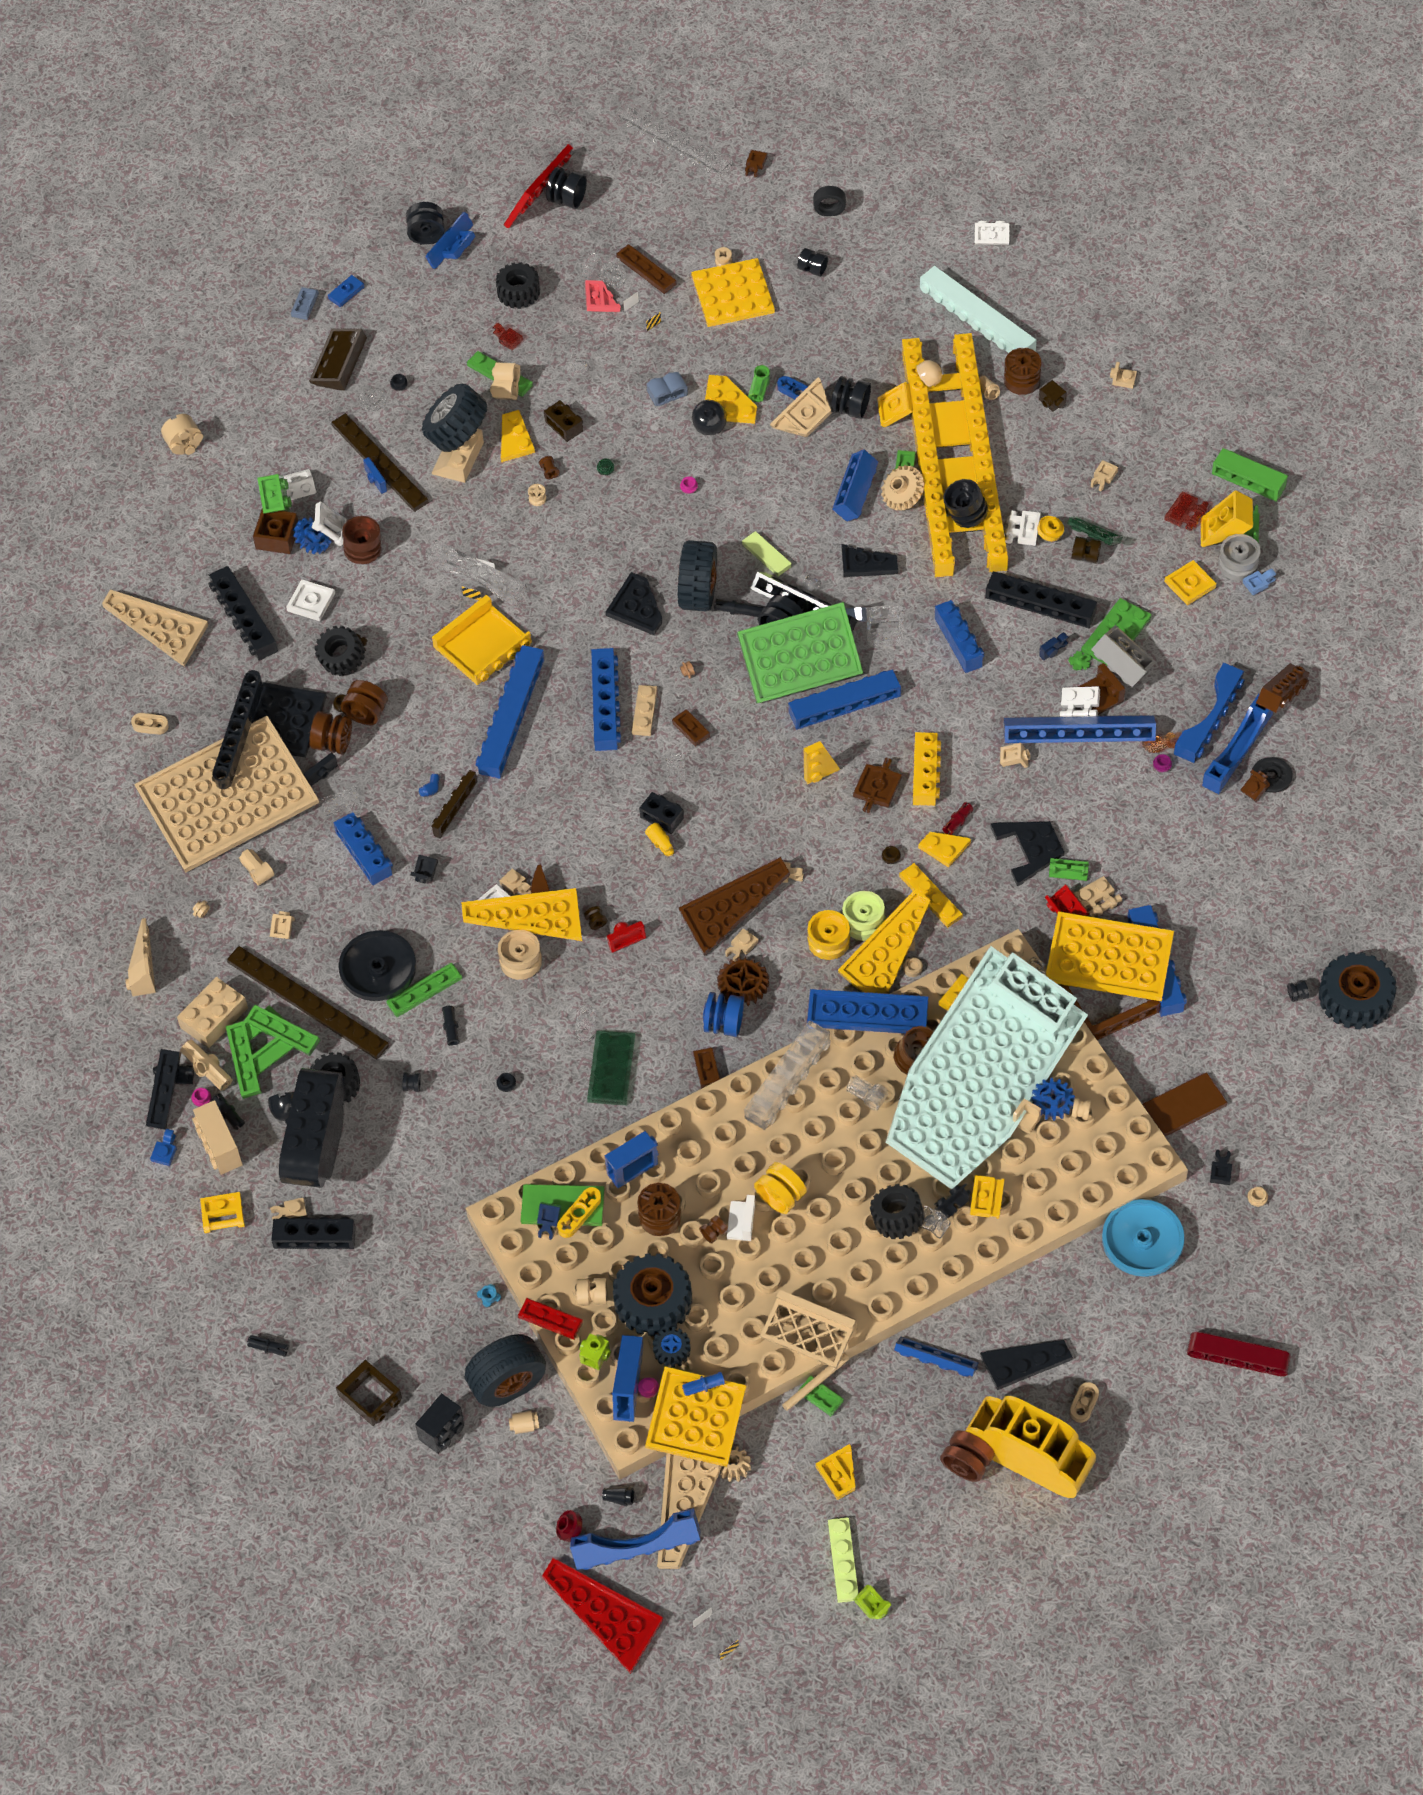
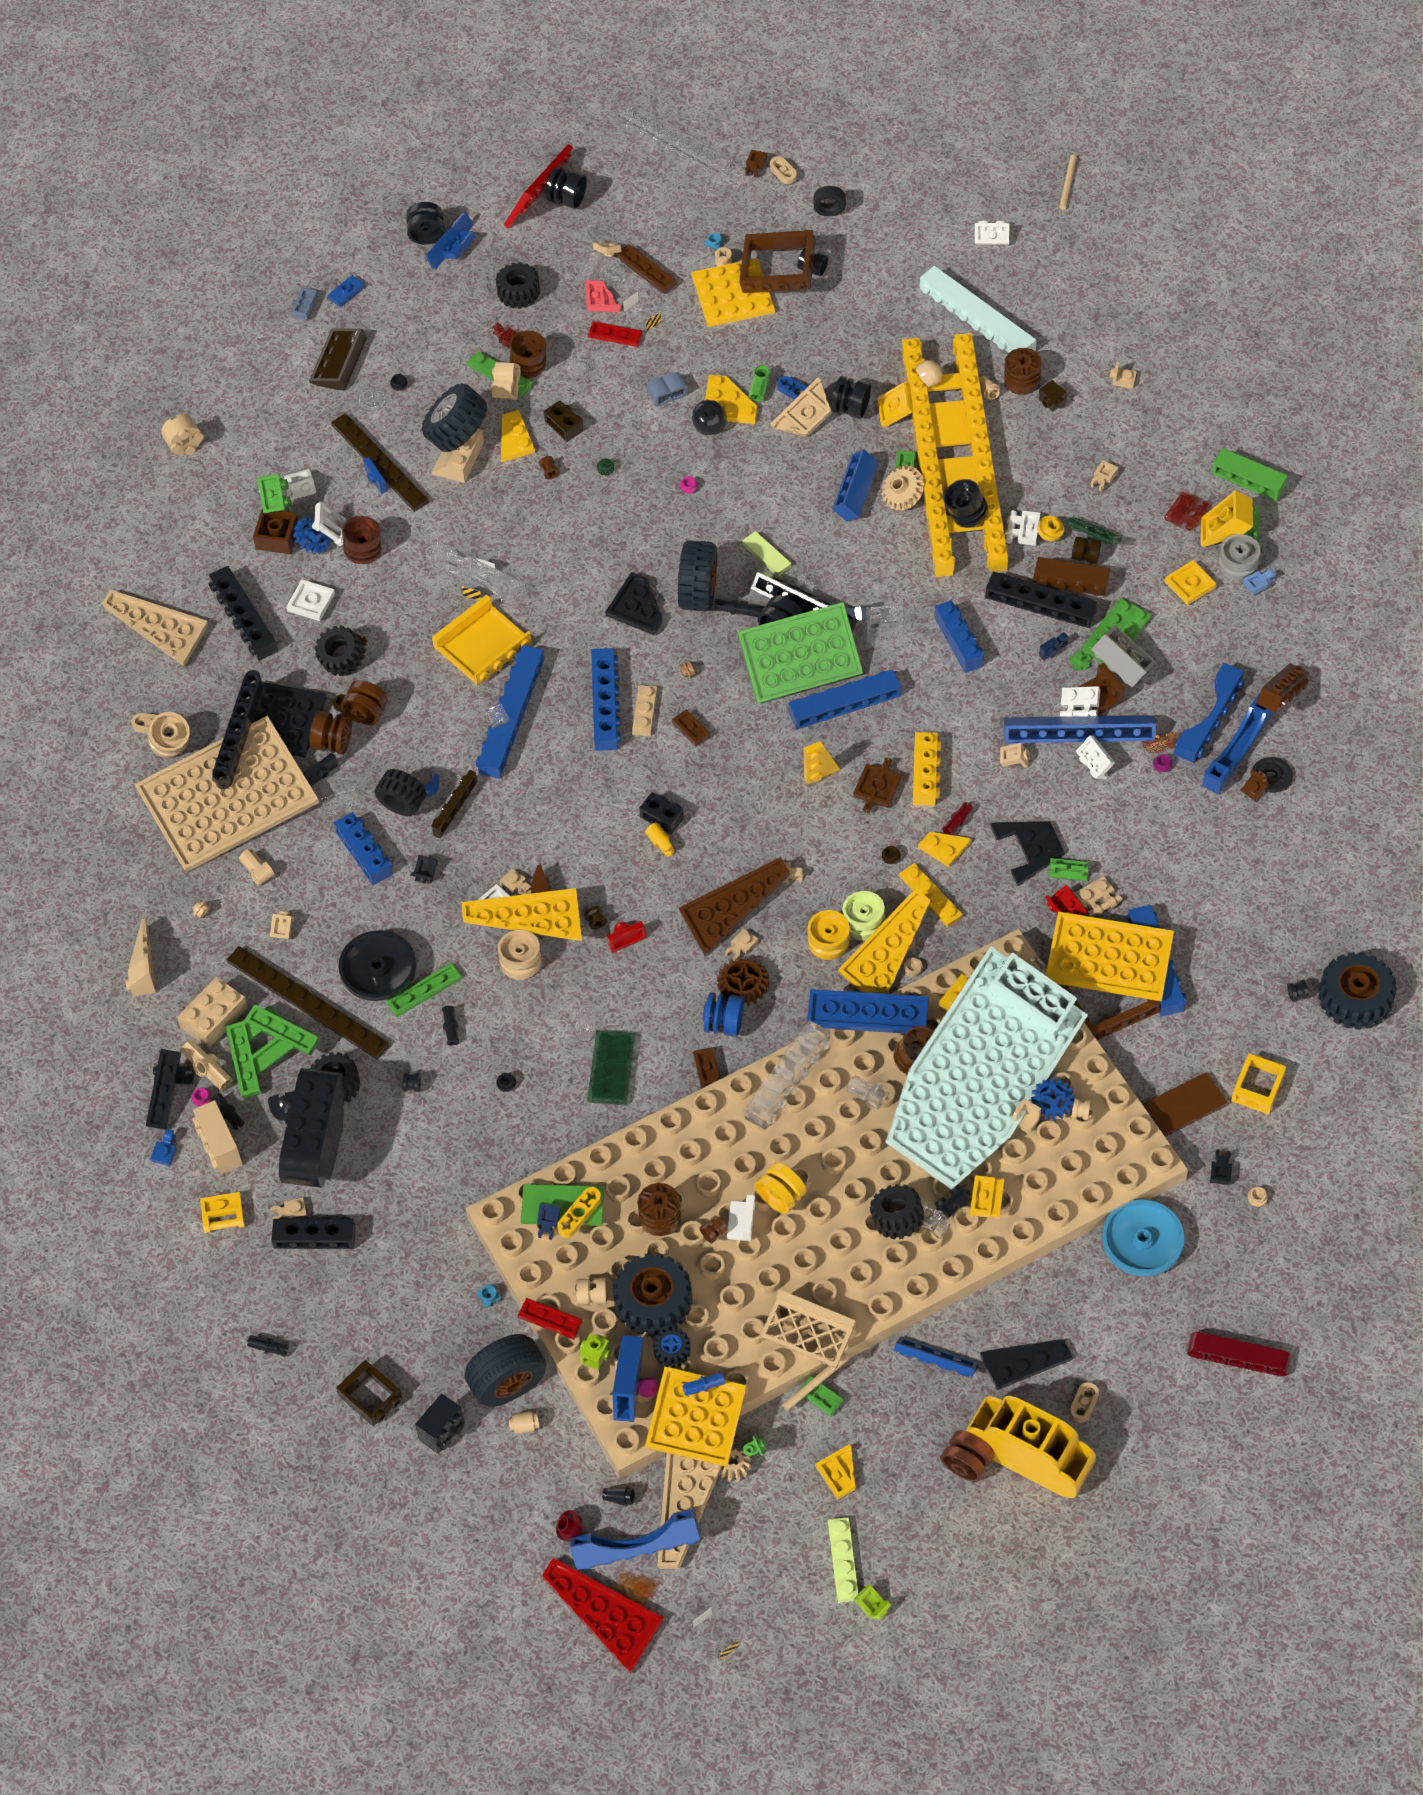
tan wheel [528,484,547,506] -> none
blue window [605,1131,659,1188] -> none
black wing [841,544,898,577] -> none
none -> tan wheel [148,712,190,758]
none -> black tyre [374,769,427,816]
none -> clear plate [484,704,509,728]
none -> reddish brown wheel [509,330,546,378]
none -> red tile [588,321,643,347]
none -> tan plate [593,241,621,256]
none -> clear orange plate [614,1573,654,1606]
none -> dark azure plate [704,233,724,250]
none -> reddish brown window [739,230,816,293]
none -> bright green hinge [743,1432,768,1456]
none -> tan plate [770,157,797,184]
none -> reddish brown brick [1033,557,1110,596]
none -> tan bar [1059,155,1077,209]
none -> white bracket [1076,736,1115,779]
none -> yellow window [1231,1053,1286,1114]

